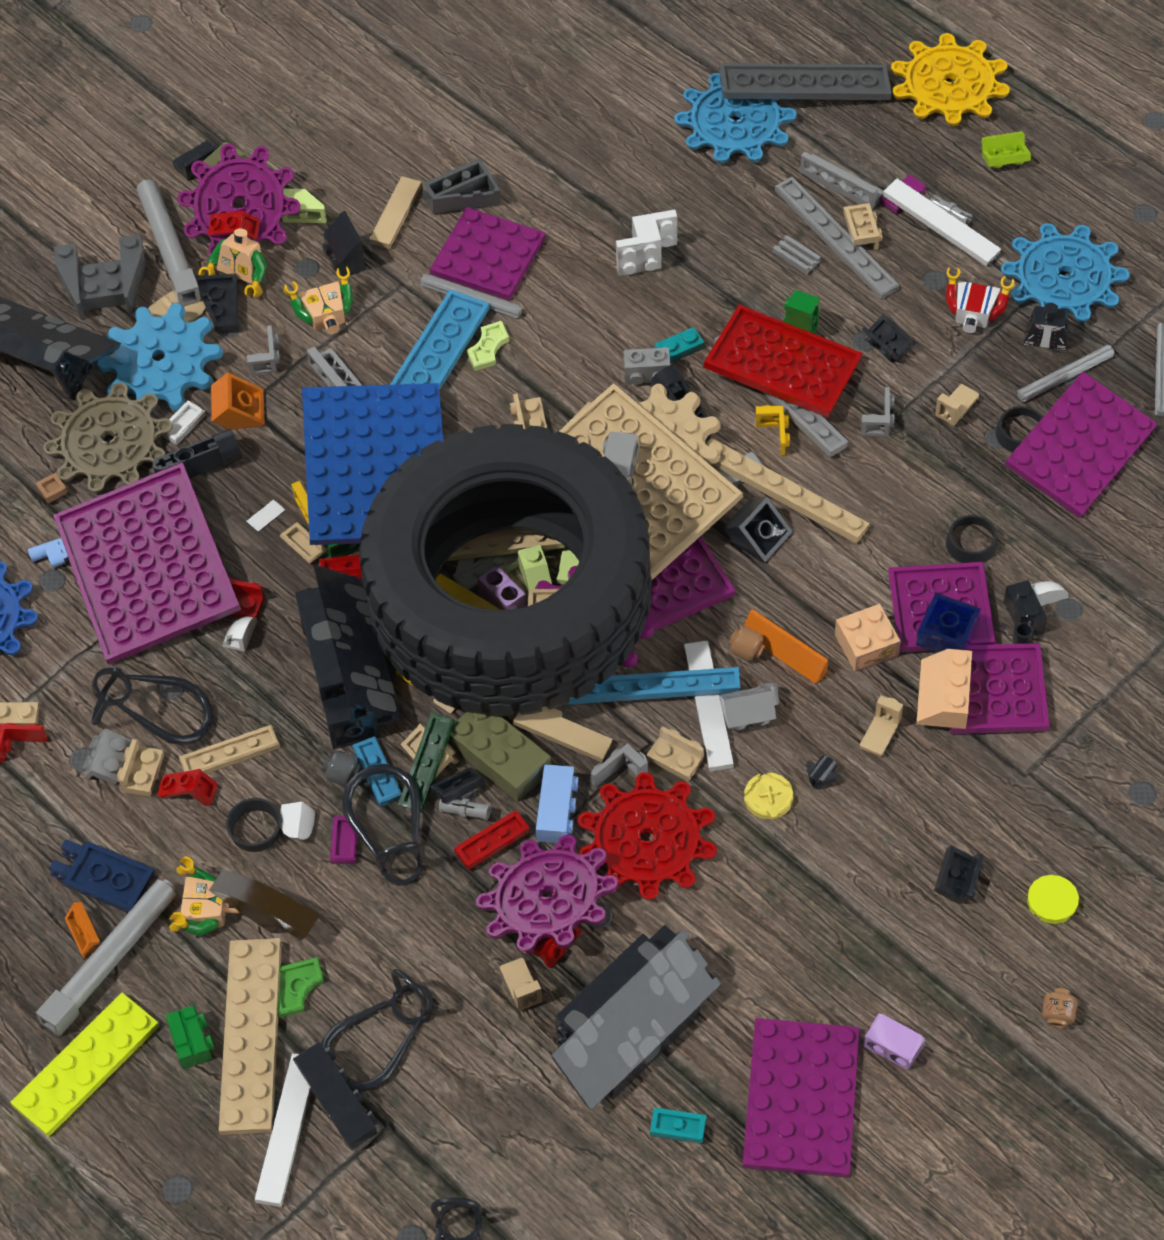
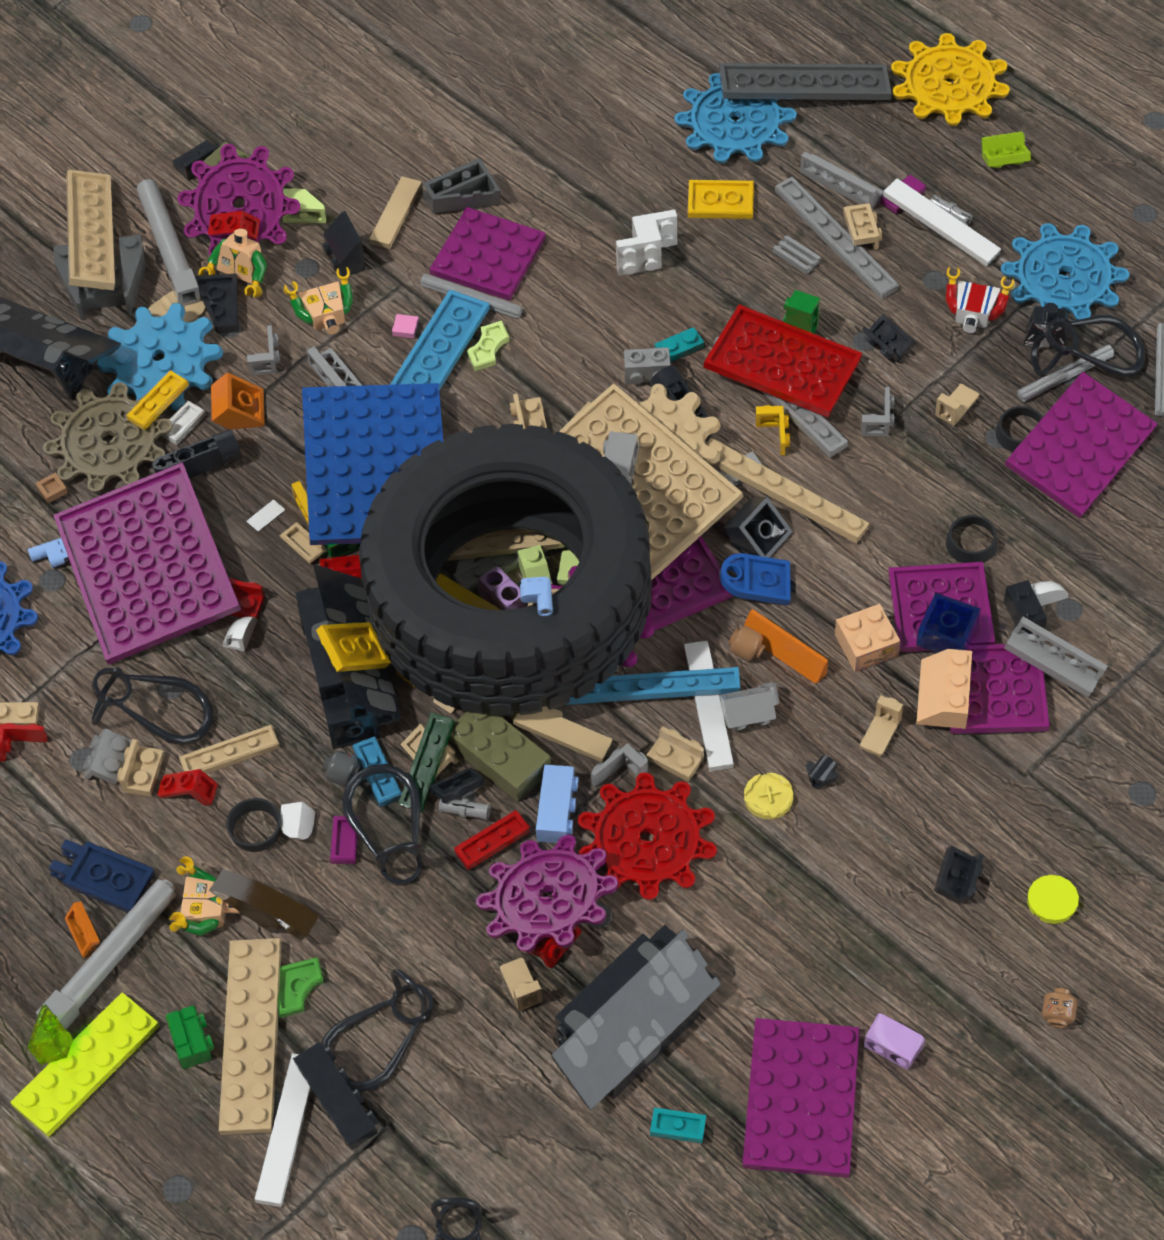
none -> clear neon green slope [27,1004,73,1065]
none -> tan plate [66,170,115,290]
none -> yellow tile [126,370,189,431]
none -> yellow plate [316,622,391,672]
none -> bright pink tile [392,314,419,339]
none -> light blue piece [518,577,553,616]
none -> yellow tile [688,180,754,219]
none -> blue tile [719,553,790,605]
none -> light grey fence [1004,617,1108,697]
none -> black animal [1031,315,1146,377]

